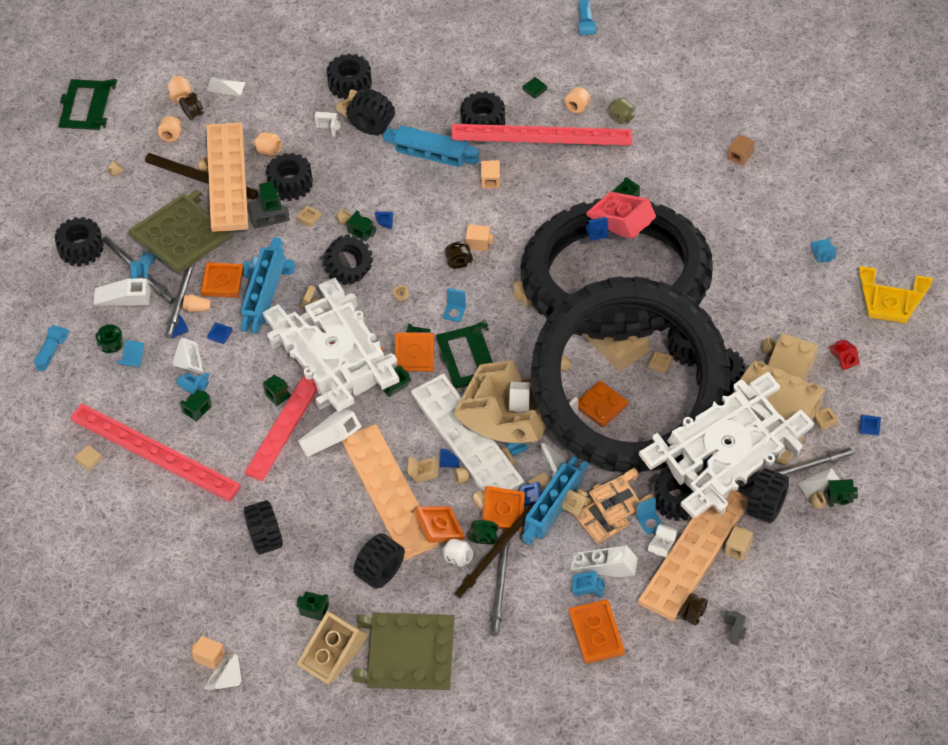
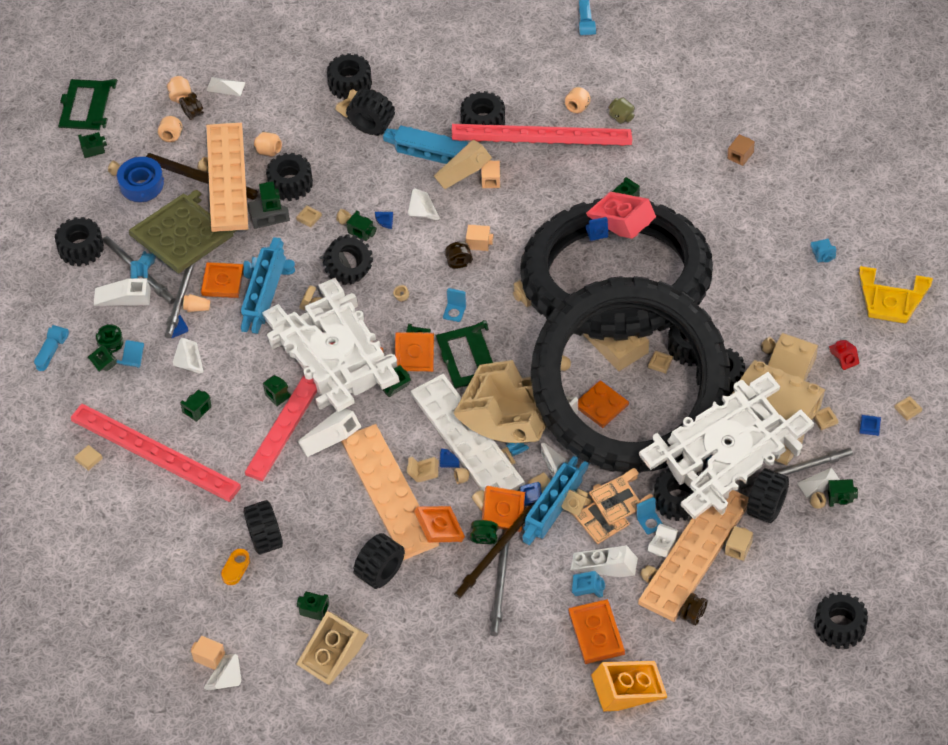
dark azure bracket [176,372,210,394] -> none
blue tile [207,322,233,344] -> none
white bracket [315,112,341,137] -> none
olive plate [353,612,454,690] -> none
white head [442,539,473,567] -> none
white brick [509,382,530,413] -> none
dark green tile [522,77,547,99] -> none
dark grey bracket [724,611,747,646] -> none
none -> dark green brick [78,132,107,158]
none -> dark green brick [88,345,117,372]
none -> blue piece [117,157,164,202]
none -> light orange piece [221,548,250,585]
none -> white slope [408,188,440,220]
none -> tan slope [434,140,492,189]
none -> light orange slope [591,661,667,712]
none -> tan hinge [641,565,658,583]
none -> black tyre [814,592,868,649]
none -> tan tile [894,396,922,421]

